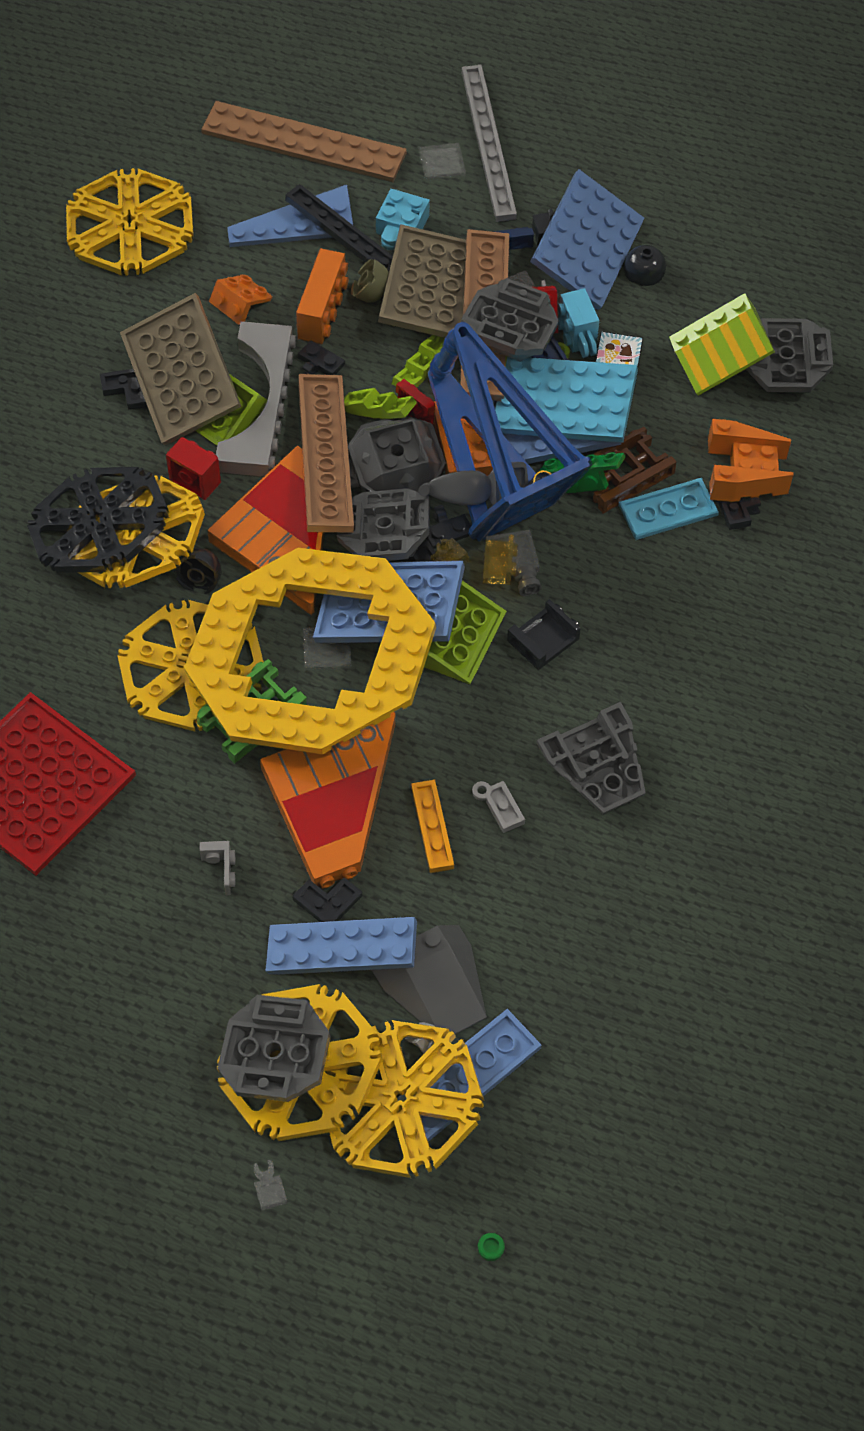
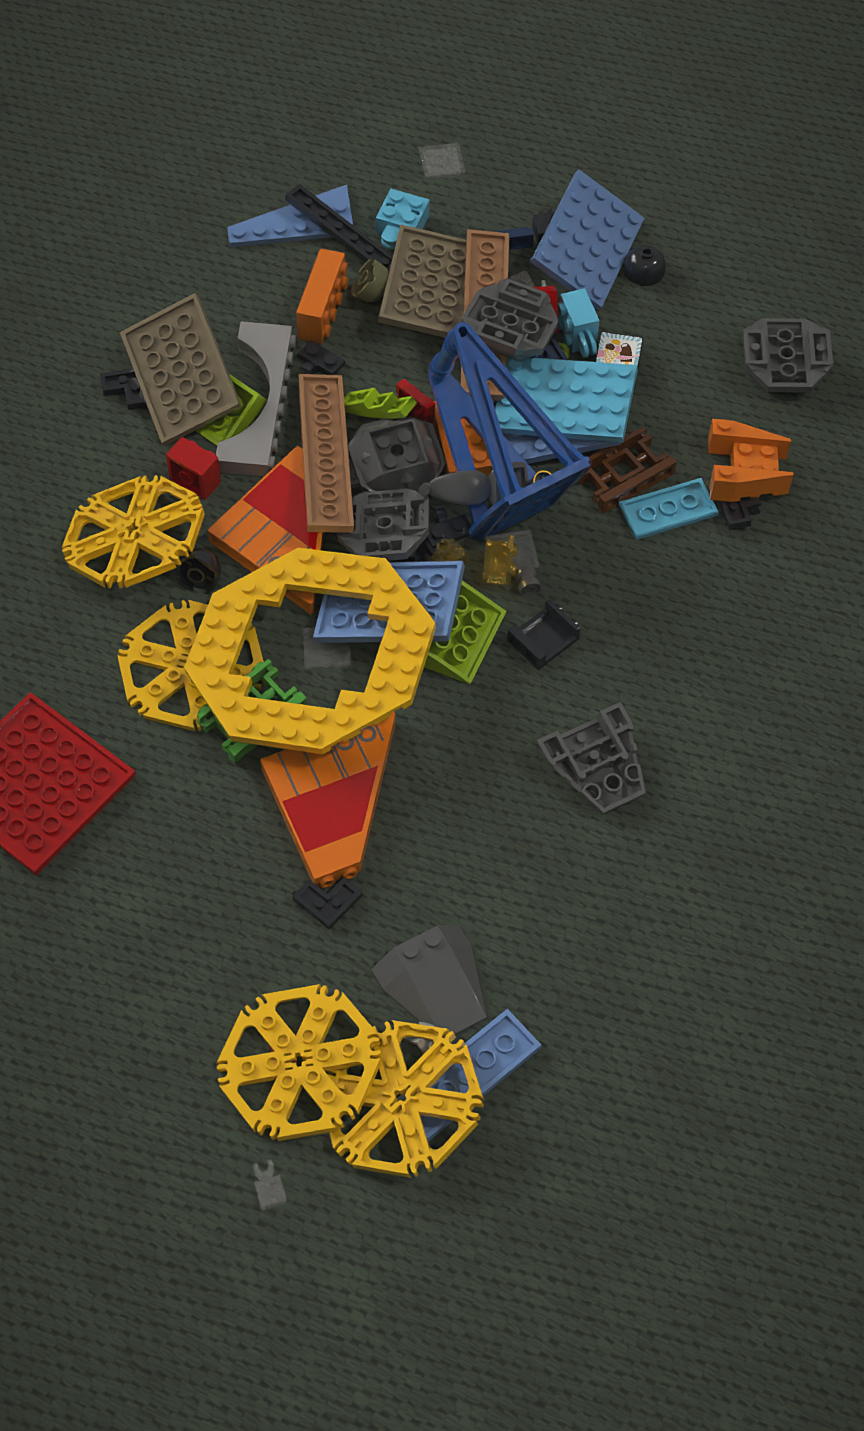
black plate [27,467,169,573] -> none
yellow plate [66,168,194,275] -> none
light grey bracket [200,841,235,895] -> none
medium nougat plate [202,101,406,182] -> none
orange bracket [209,275,272,325] -> none
dark grey piece [218,995,331,1102] -> none
medium blue plate [265,917,417,974] -> none
lime slope [392,335,445,387] -> none
light orange plate [411,780,454,873] -> none
light grey plate [462,65,517,222] -> none
light grey hinge [472,781,525,833] -> none
green tile [478,1233,505,1261] -> none
green bracket [540,452,625,493] -> none
lime slope [669,293,775,396] -> none

